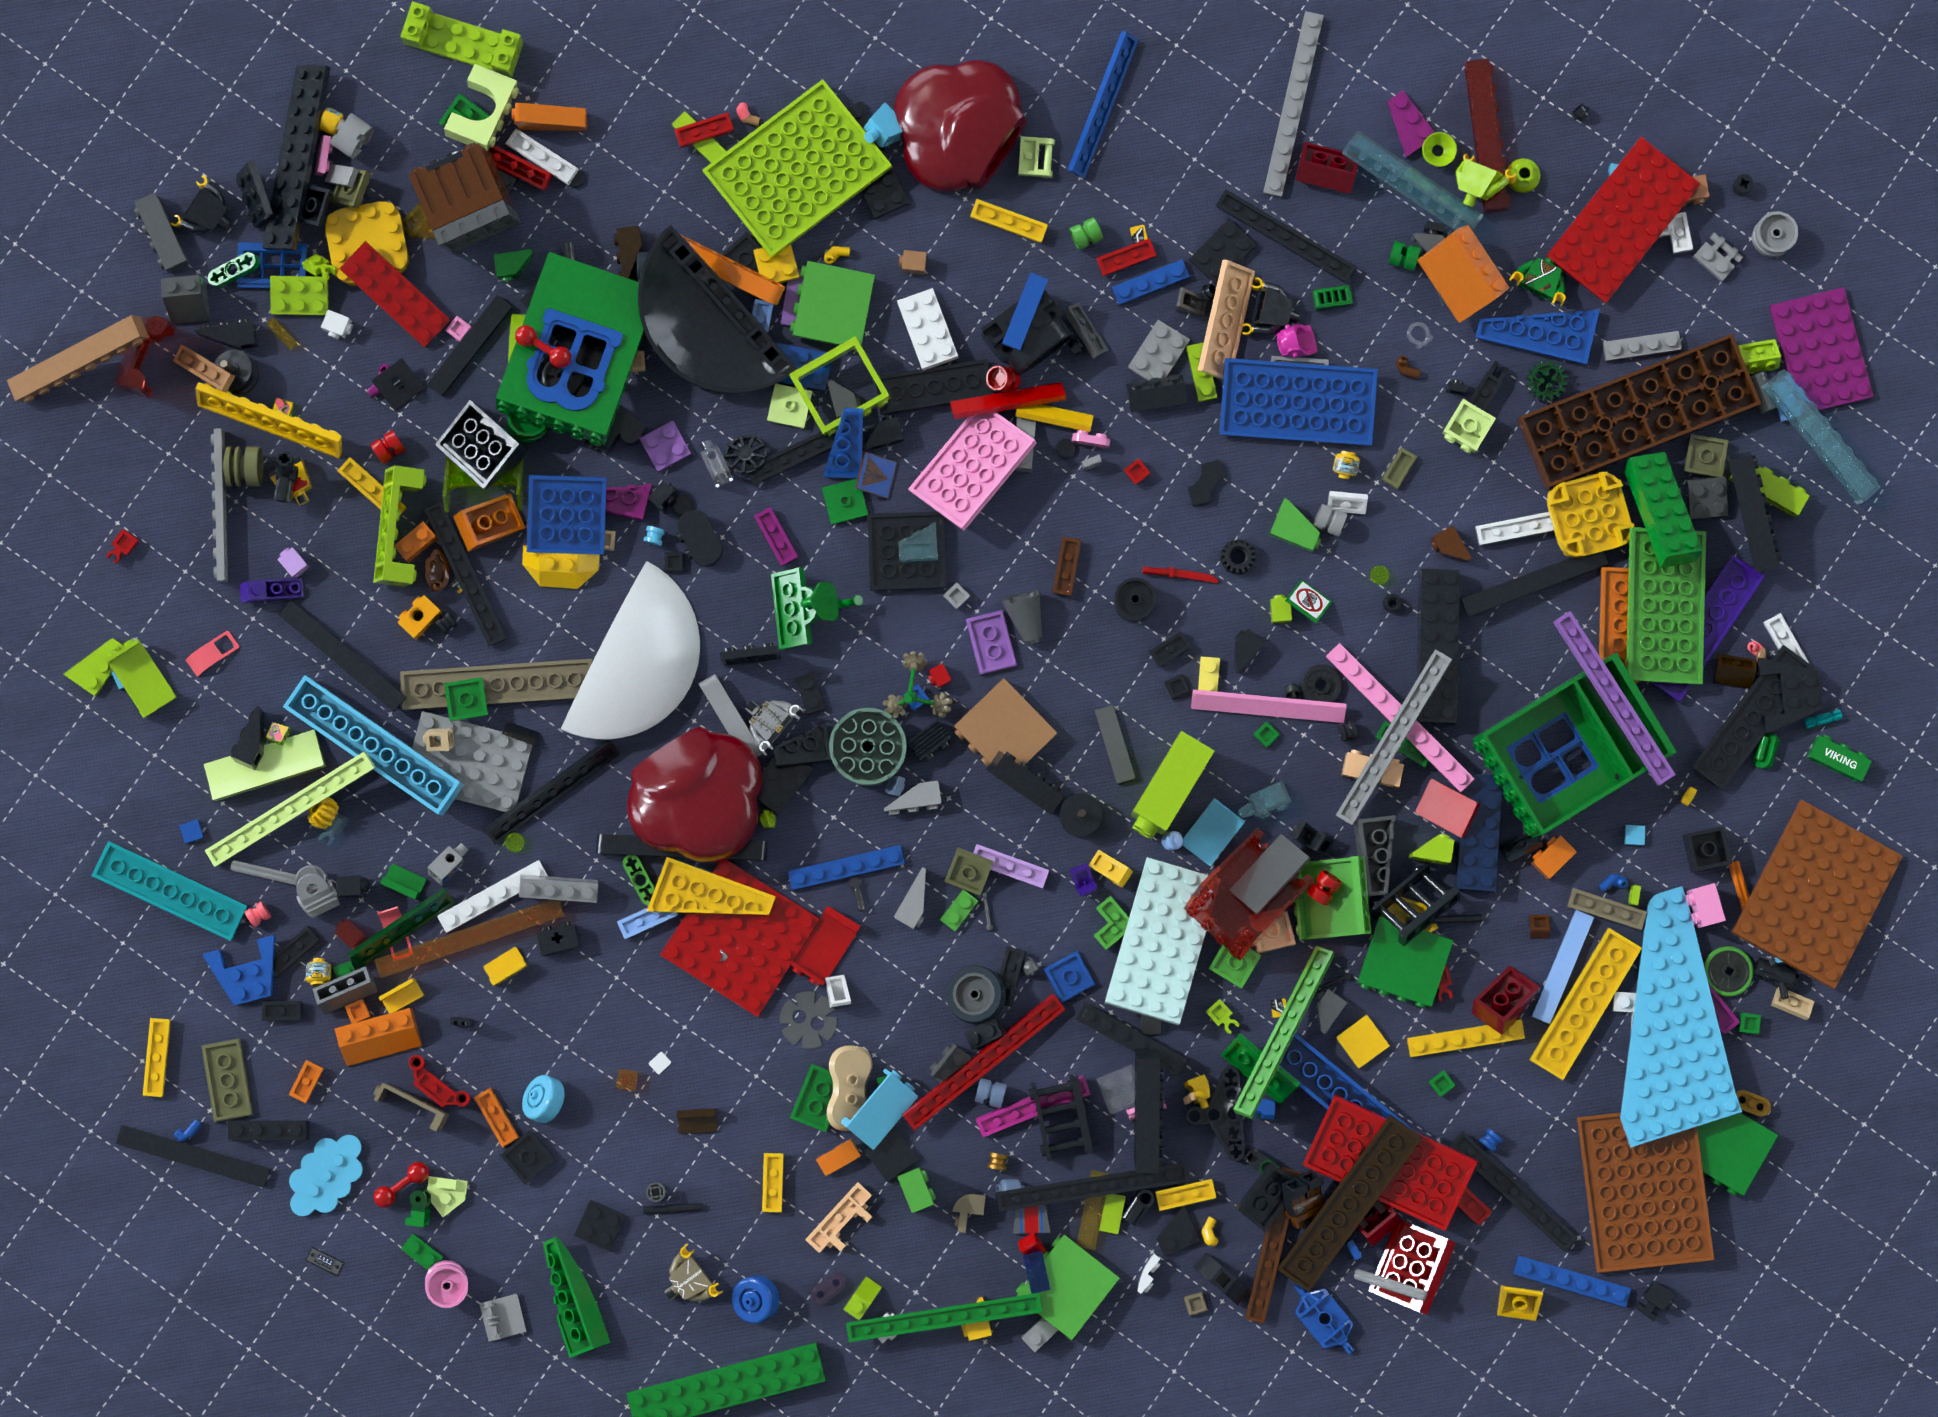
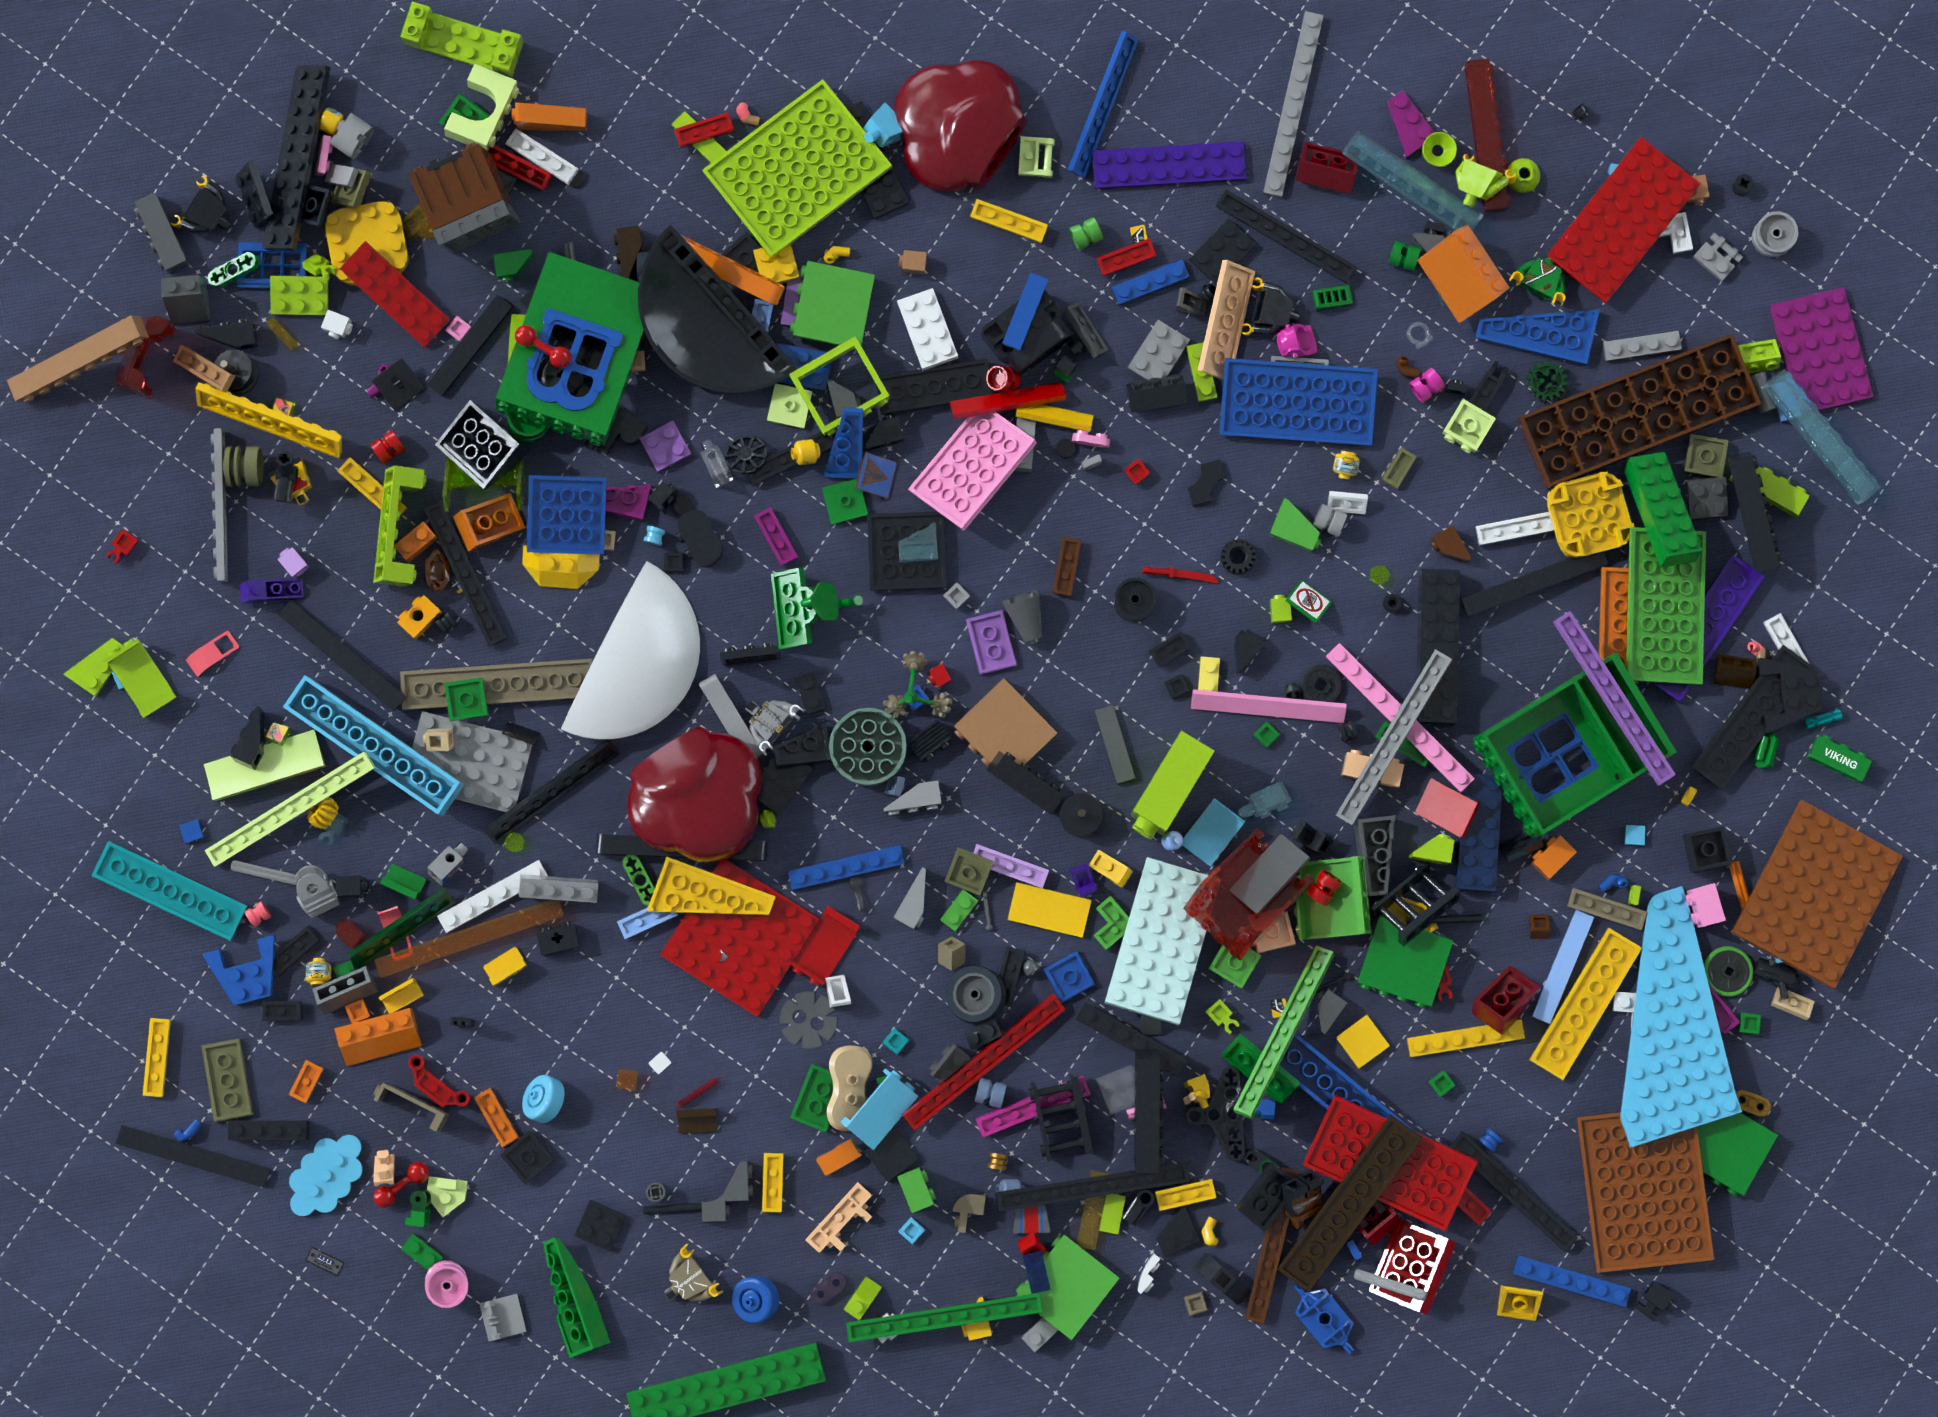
none -> light nougat hips [374,1150,395,1186]
none -> red piece [674,1076,722,1110]
none -> dark grey arch [702,1161,753,1222]
none -> yellow head [791,439,820,465]
none -> teal tile [882,1028,909,1055]
none -> medium azure tile [898,1217,925,1245]
none -> dark tan panel [938,936,966,971]
none -> yellow tile [1008,882,1091,938]
none -> black leg [1053,355,1078,383]
none -> dark purple plate [1092,141,1246,189]
none -> dark pink wheel [1409,368,1445,403]

